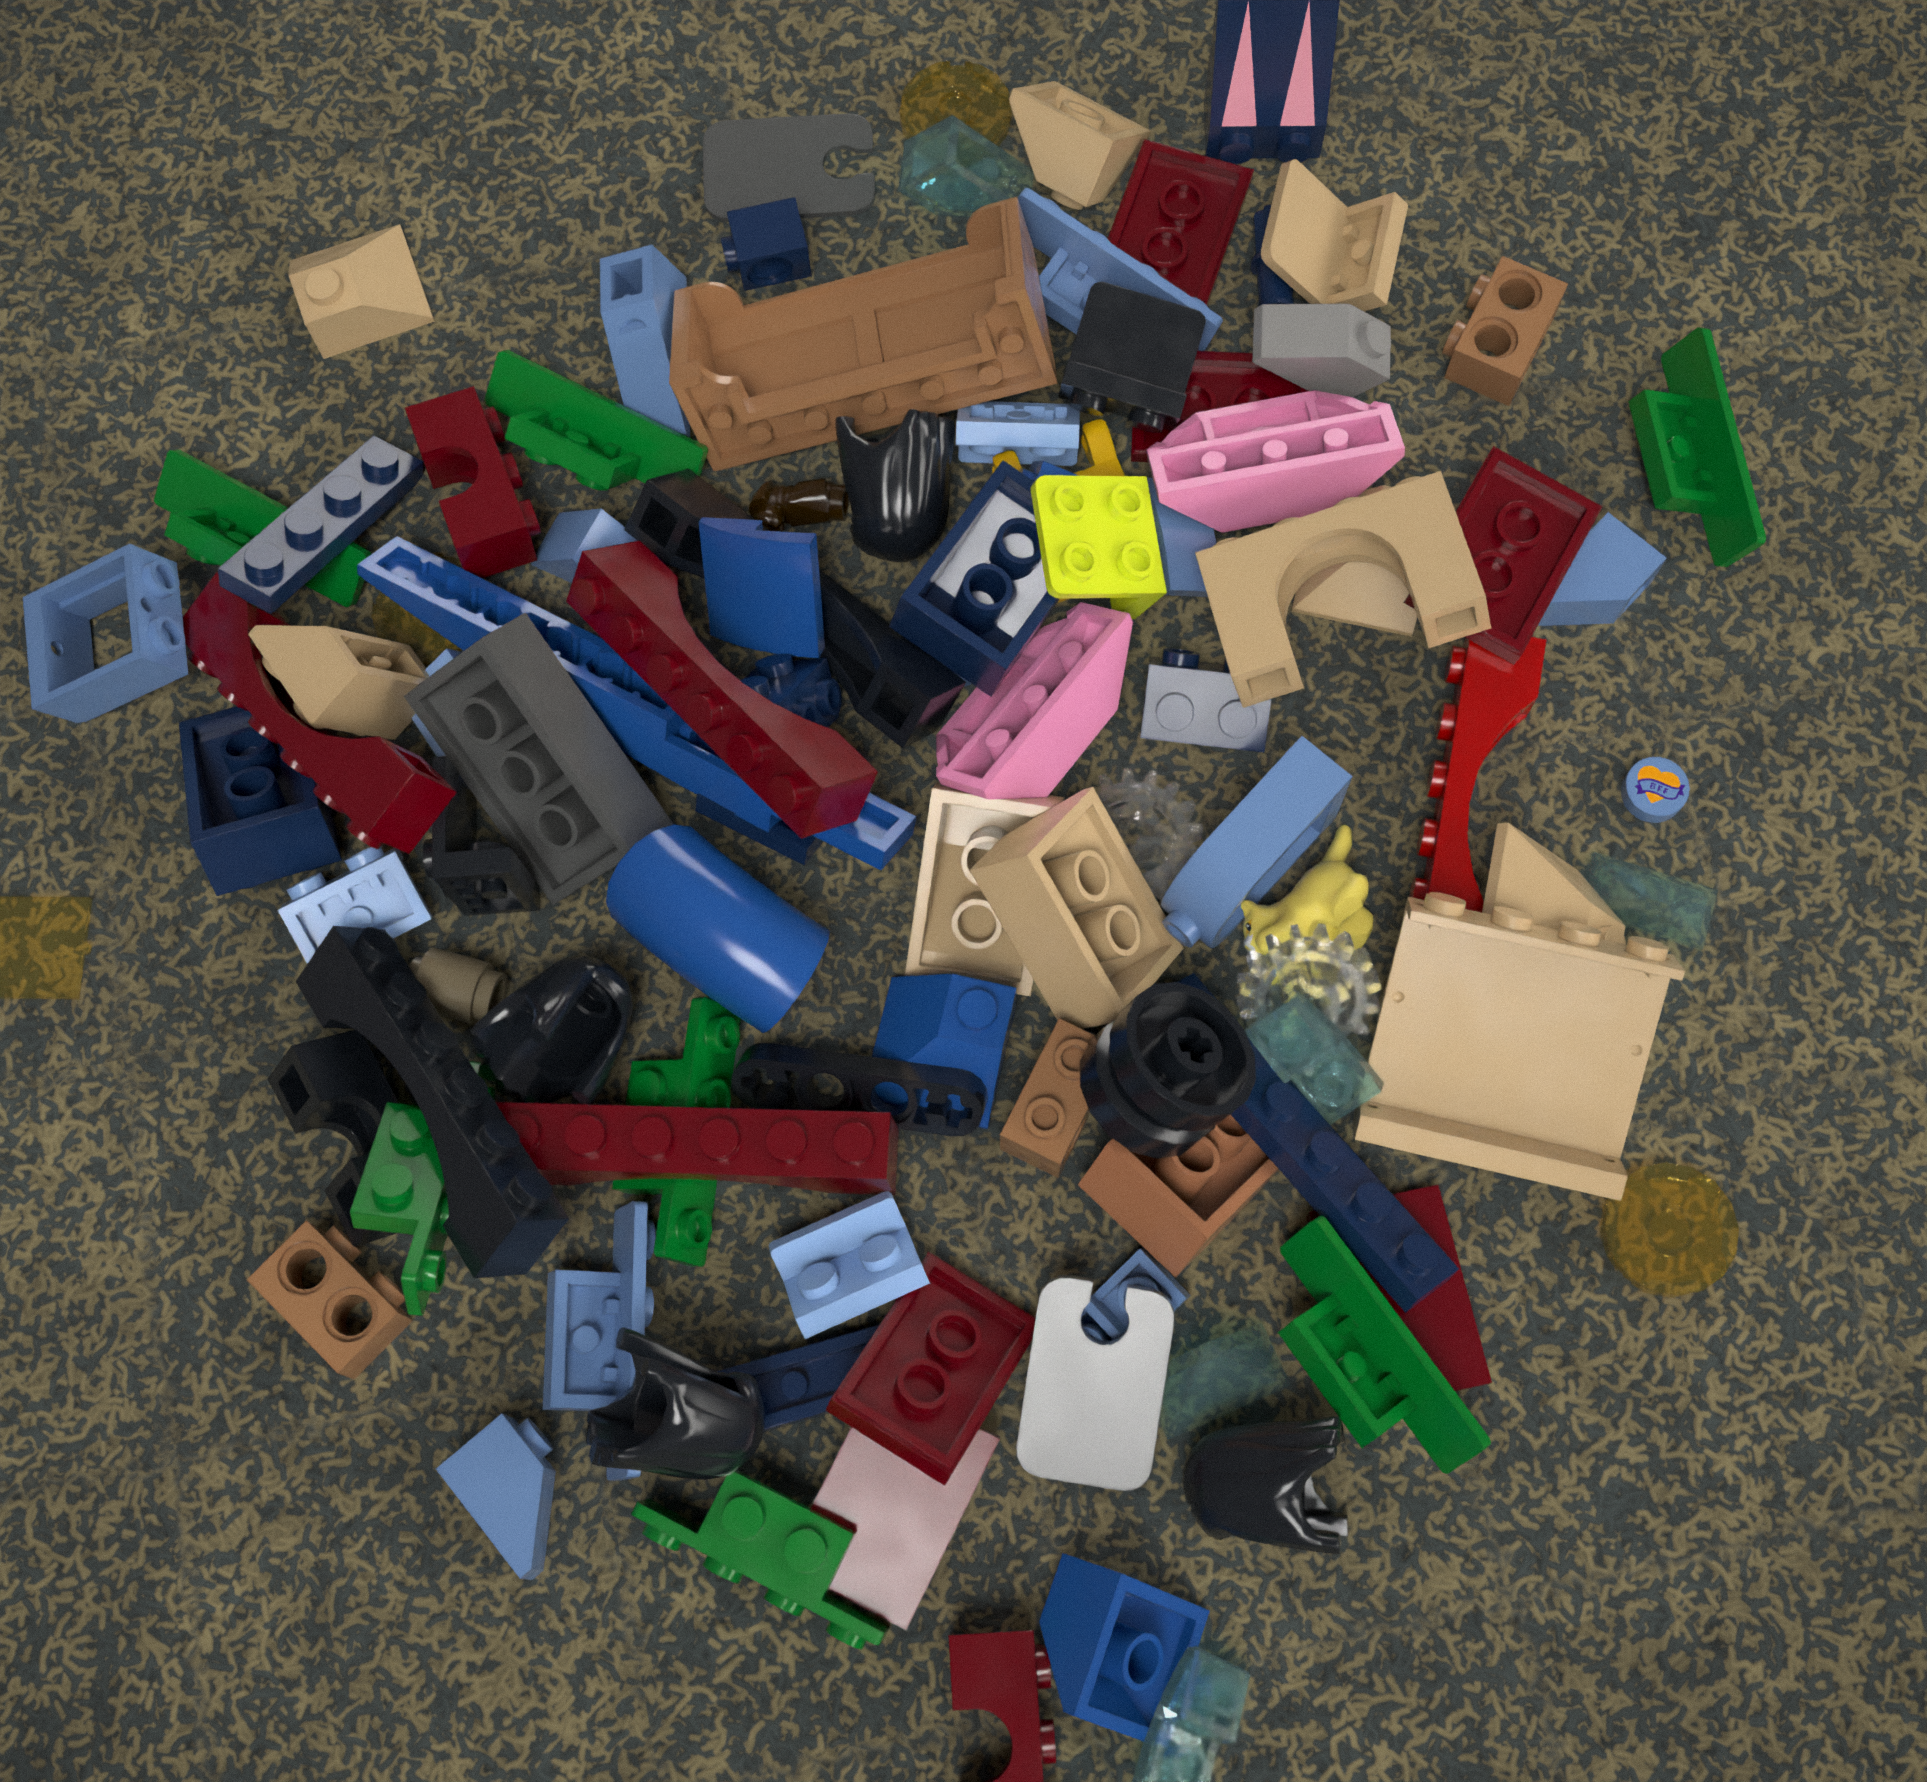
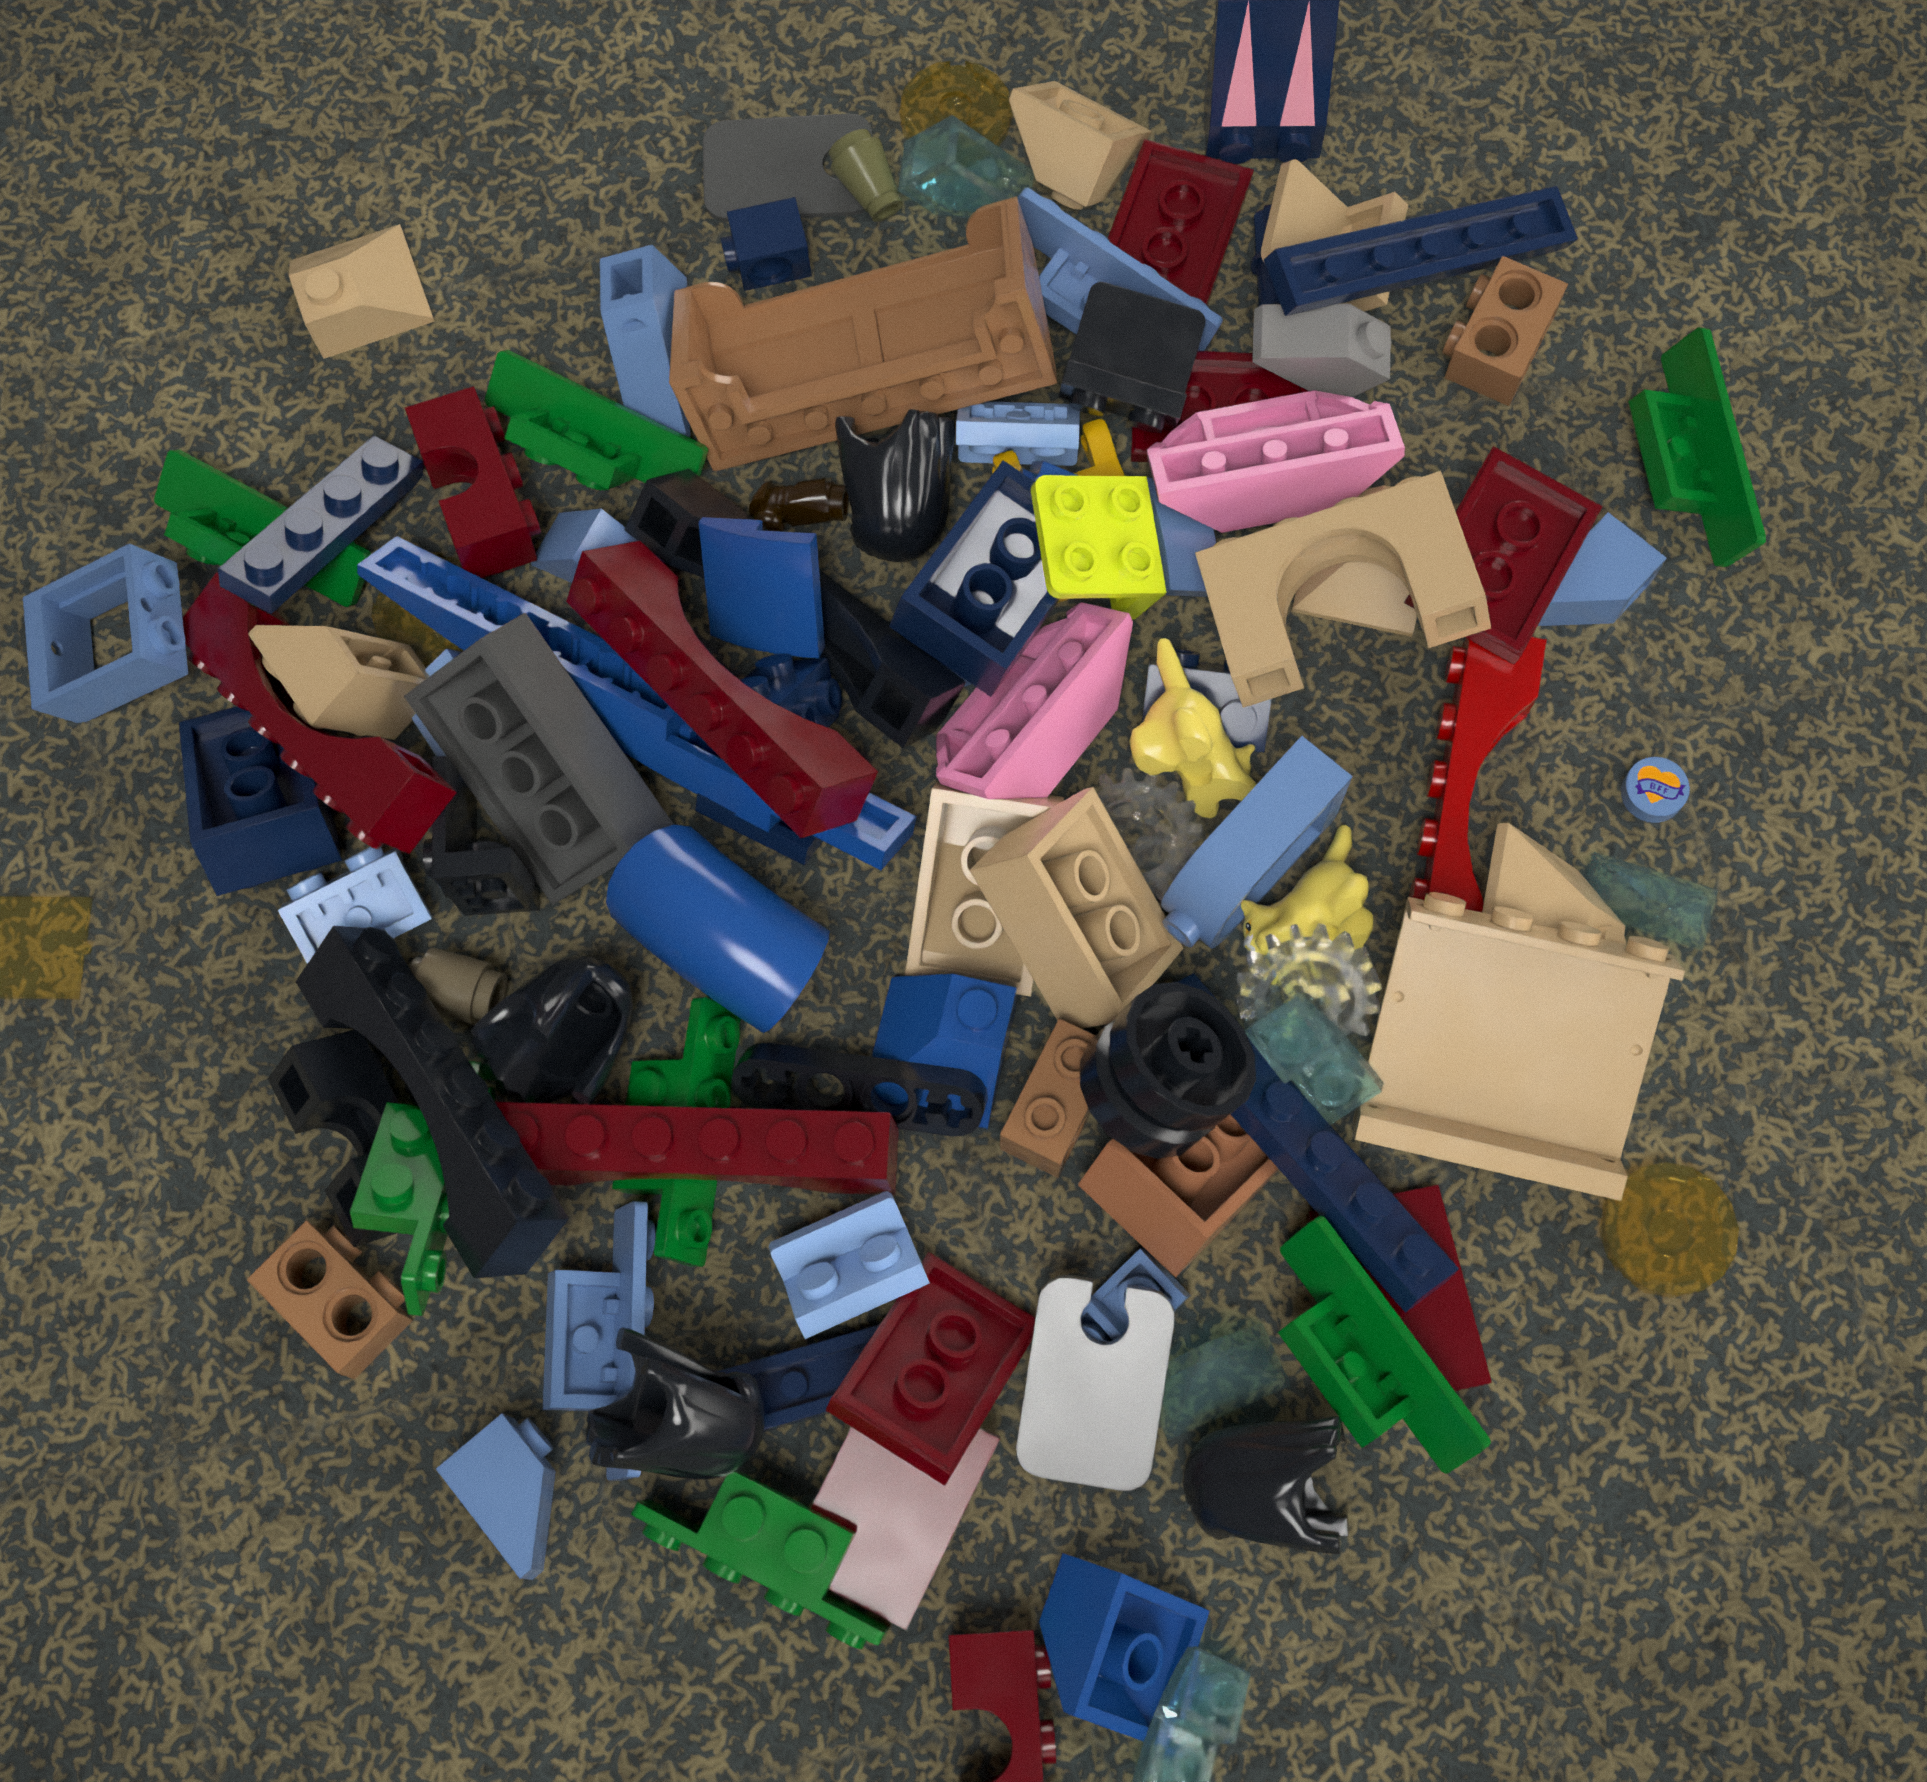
none -> olive cone [829,129,903,222]
none -> light yellow animal [1129,638,1257,818]
none -> dark blue plate [1264,186,1578,316]

